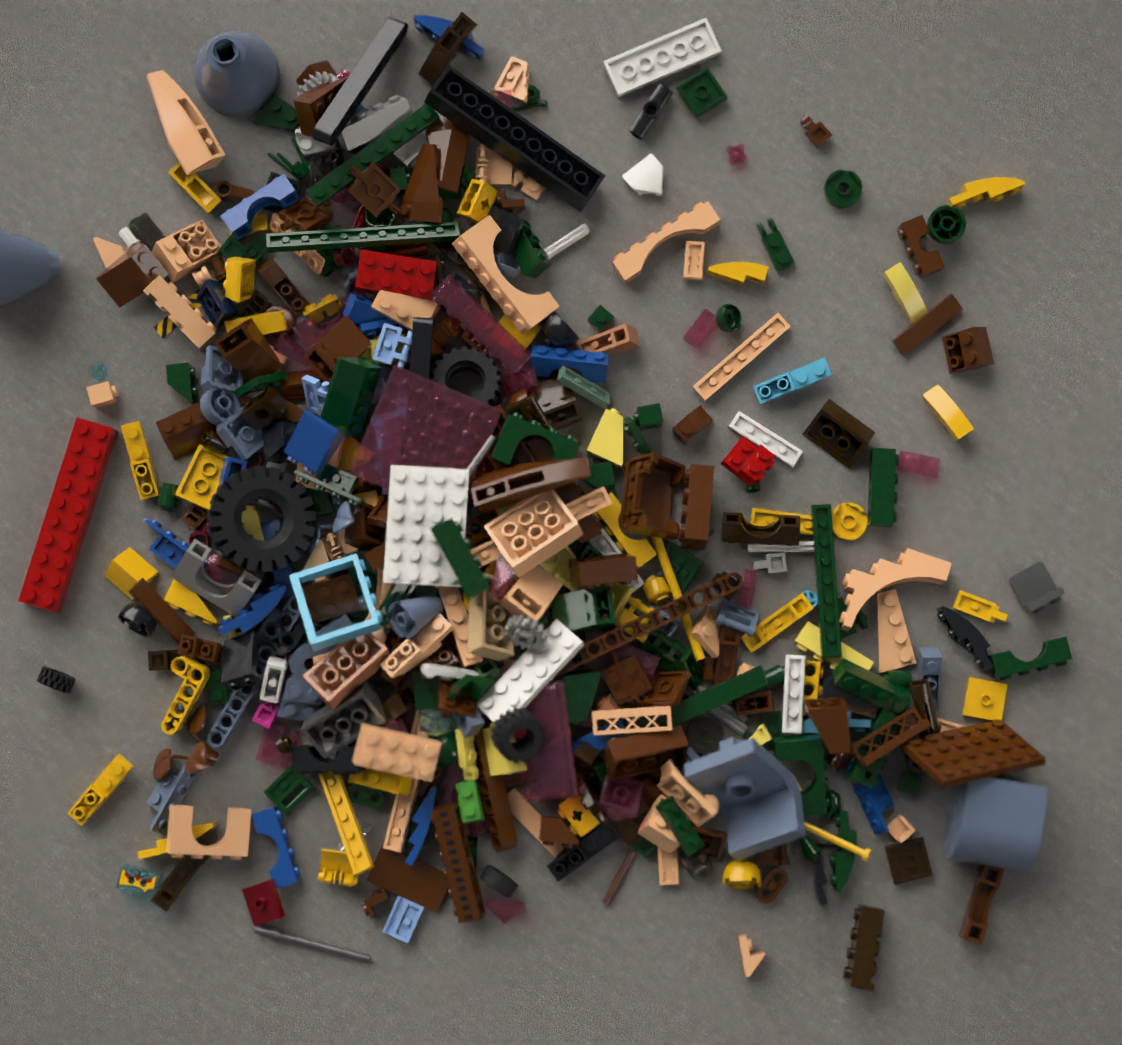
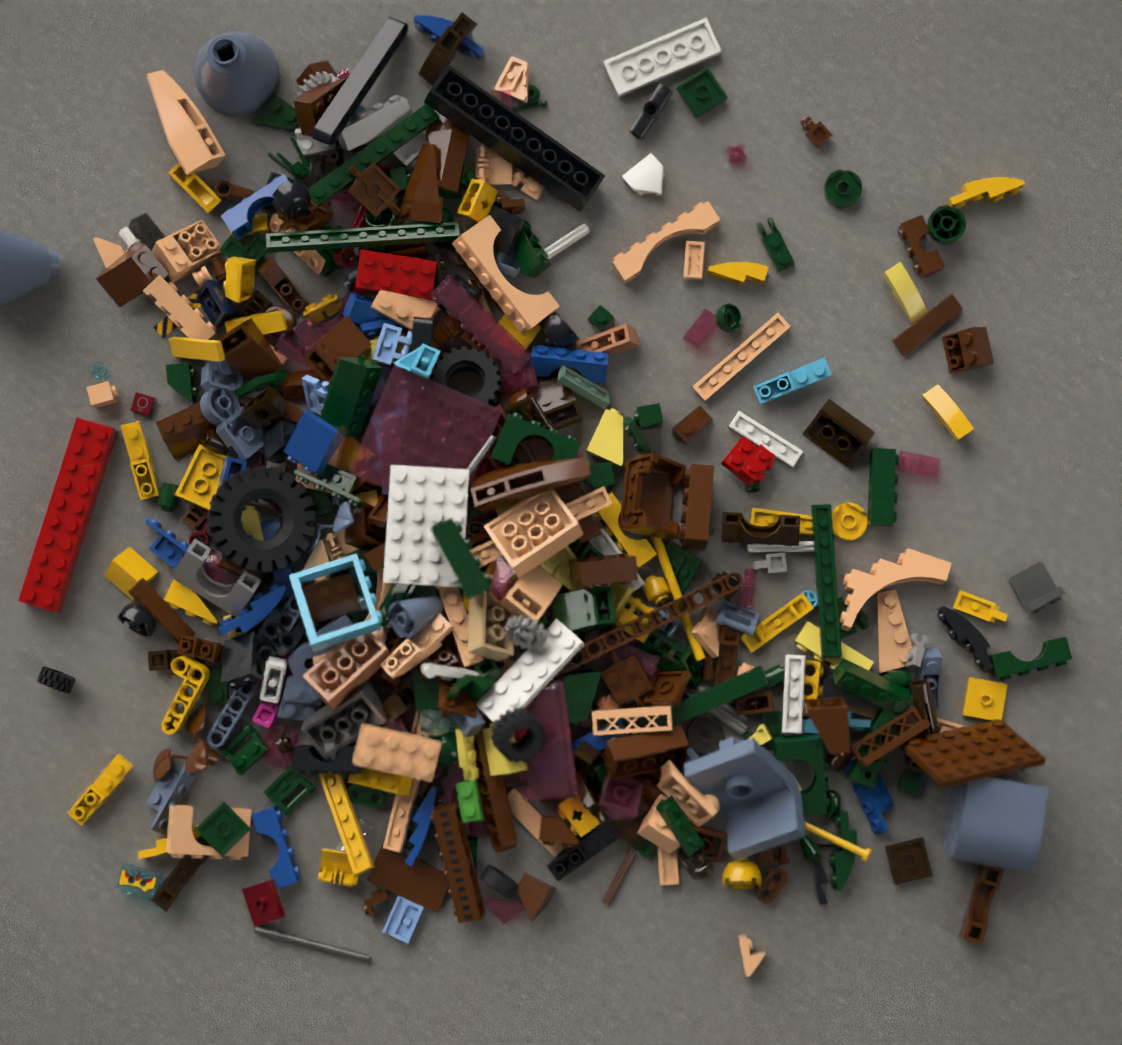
dark brown wedge [843,904,885,991] -> none
light nougat panel [887,815,916,843] -> none
none -> dark red tile [131,392,155,416]
none -> yellow tile [169,337,225,362]
none -> dark green plate [195,801,251,857]
none -> dark green plate [220,723,270,775]
none -> black cylinder [271,180,311,218]
none -> medium azure slope [393,344,440,379]
none -> reddish brown slope [516,872,557,922]
none -> light grey plate [906,632,927,669]

